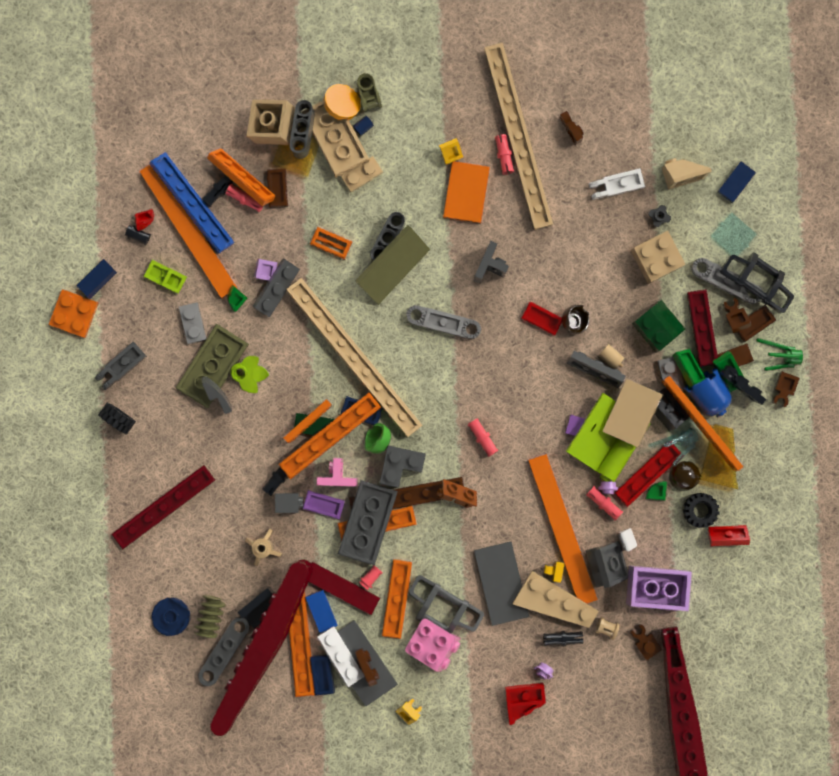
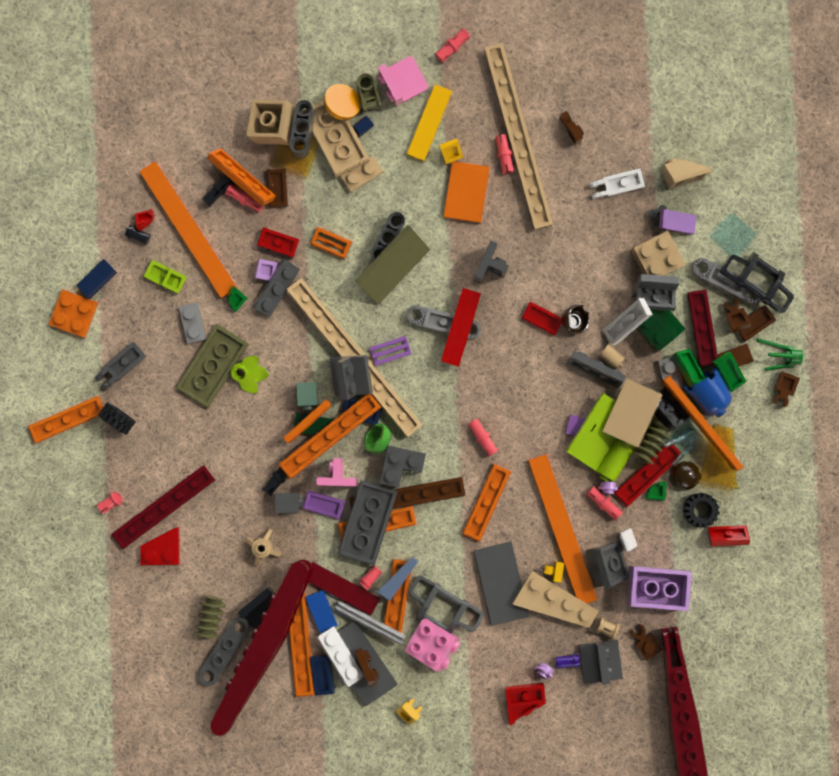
blue tile [149,152,235,254] -> none
dark blue tile [152,597,190,636] -> none
dark grey slope [202,376,232,414] -> none
dark orange hinge [437,479,477,508] -> none
black pin [543,631,584,647] -> none
dark blue tile [718,161,756,203] -> none
black hinge [720,364,767,405] -> none
none -> orange tile [28,396,104,444]
none -> coral pin [97,492,123,514]
none -> red wing [140,527,180,565]
none -> red plate [257,227,300,258]
none -> sand green brick [297,382,318,410]
none -> dark grey bracket [330,355,373,400]
none -> light grey axle [335,601,405,645]
none -> medium lavender tile [370,336,412,366]
none -> bright pink bracket [377,56,428,106]
none -> sand blue piece [377,556,418,601]
none -> yellow tile [407,84,452,162]
none -> coral pin [435,28,470,63]
none -> red tile [441,288,481,367]
none -> orange tile [462,464,511,542]
none -> dark purple pin [556,653,580,669]
none -> dark grey bracket [579,640,623,685]
none -> white plate [603,298,652,346]
none -> dark grey bracket [632,274,680,311]
none -> olive piece [632,421,671,465]
none -> medium lavender tile [659,209,696,235]

